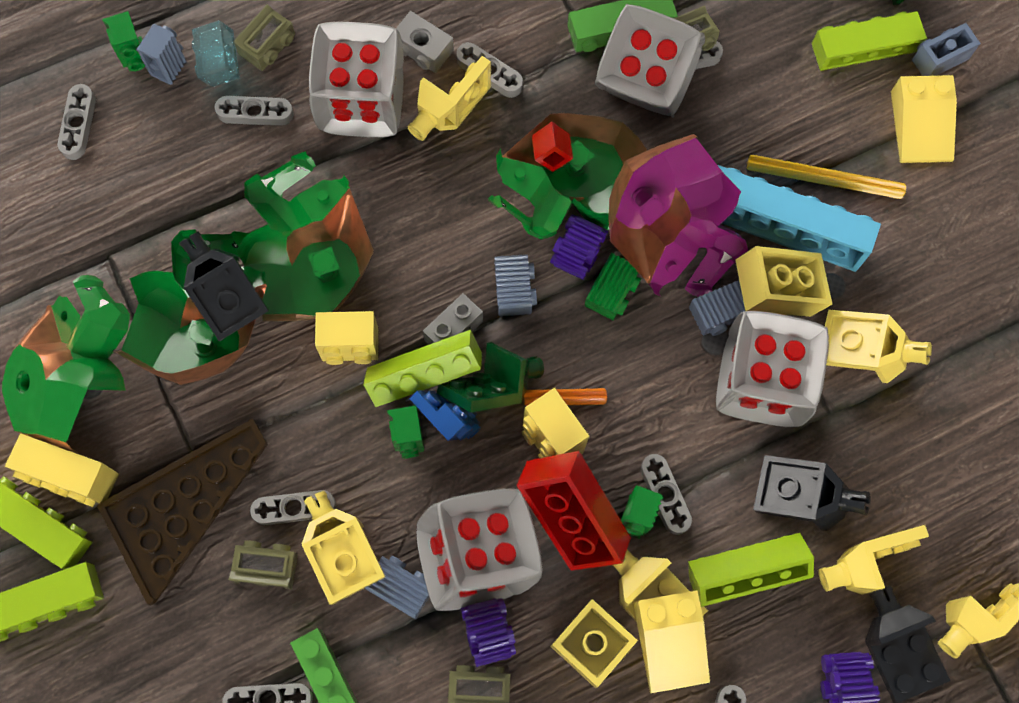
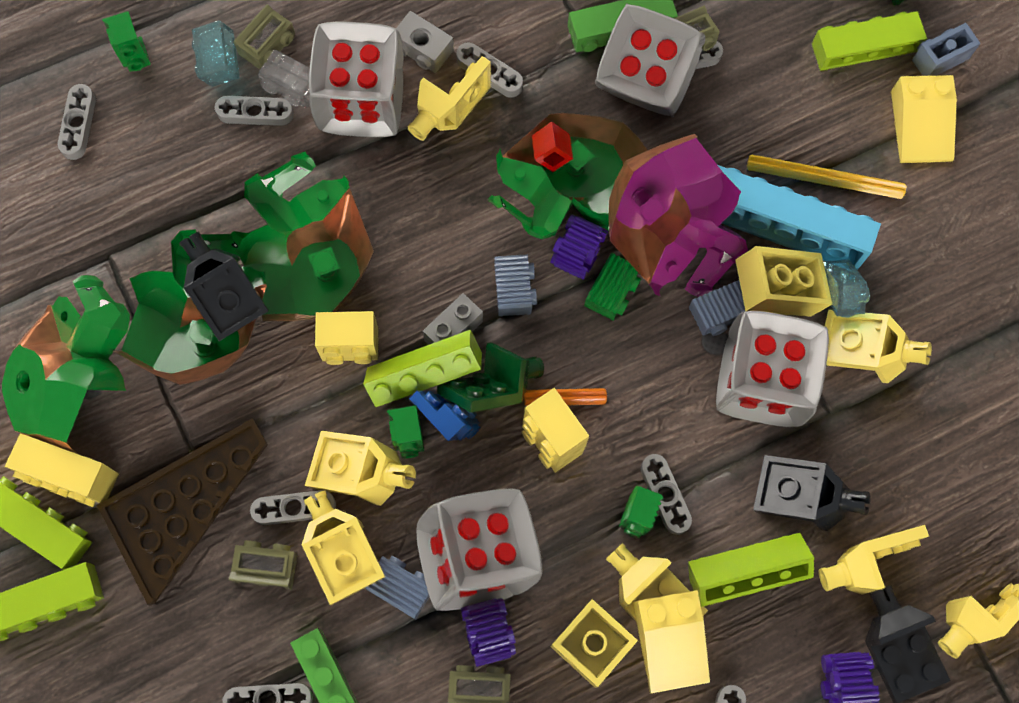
sand blue brick [136,24,187,84] -> none
red brick [516,451,631,571] -> none
none -> clear brick [258,50,310,108]
none -> light yellow plate [305,431,416,506]
none -> clear light blue brick [823,260,870,318]

